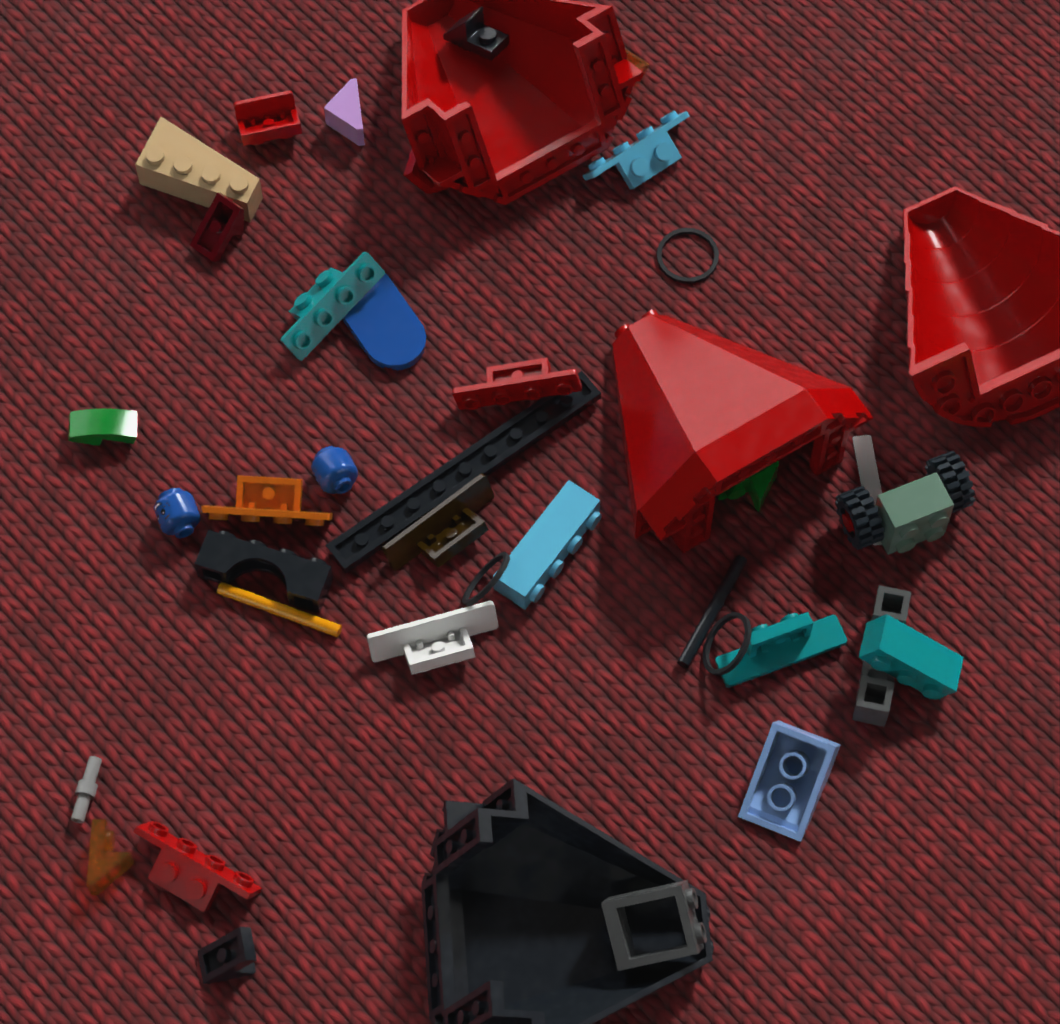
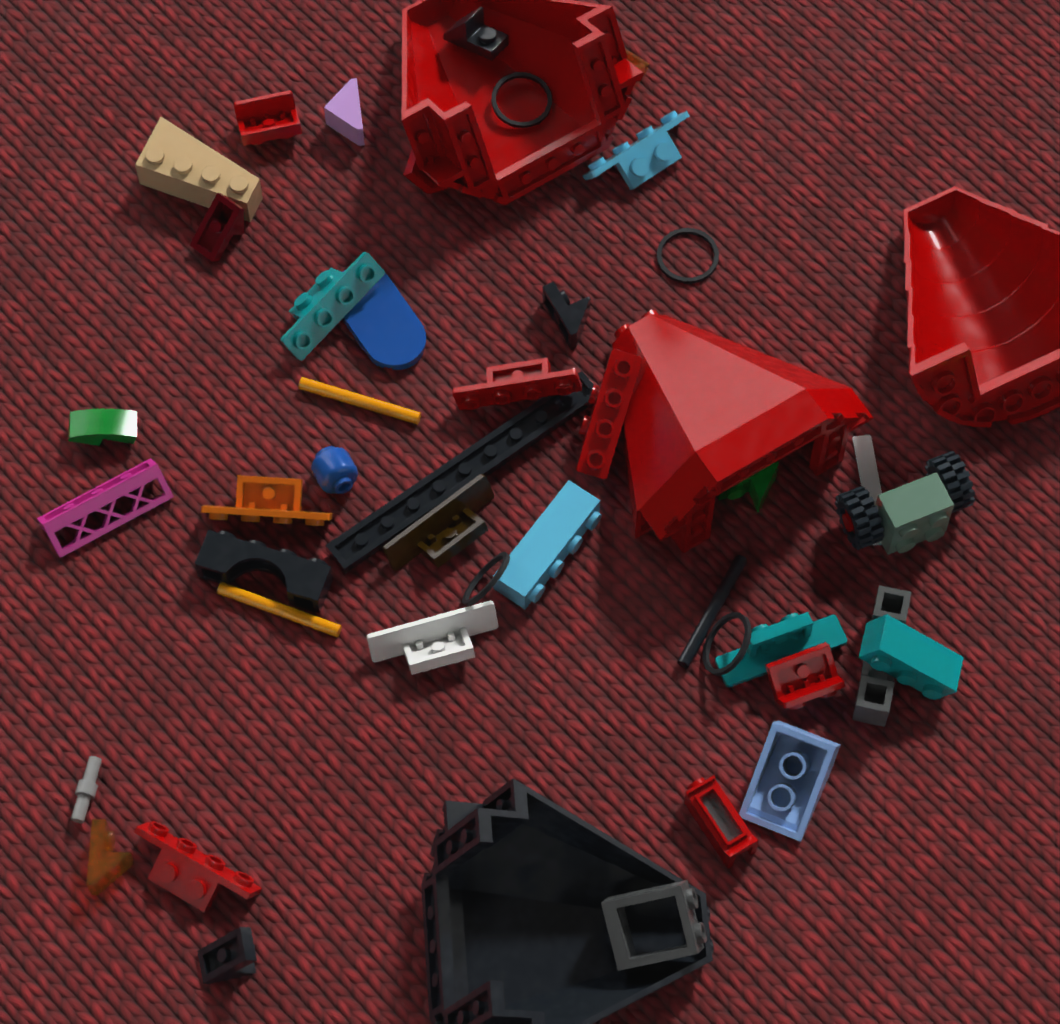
blue head [154,488,201,538] -> none
none -> dark pink fence [37,458,174,558]
none -> light orange bar [298,377,421,425]
none -> black piece [492,72,552,128]
none -> black slope [543,281,591,350]
none -> red bracket [576,349,642,480]
none -> red window [684,775,759,869]
none -> red bracket [765,642,846,710]

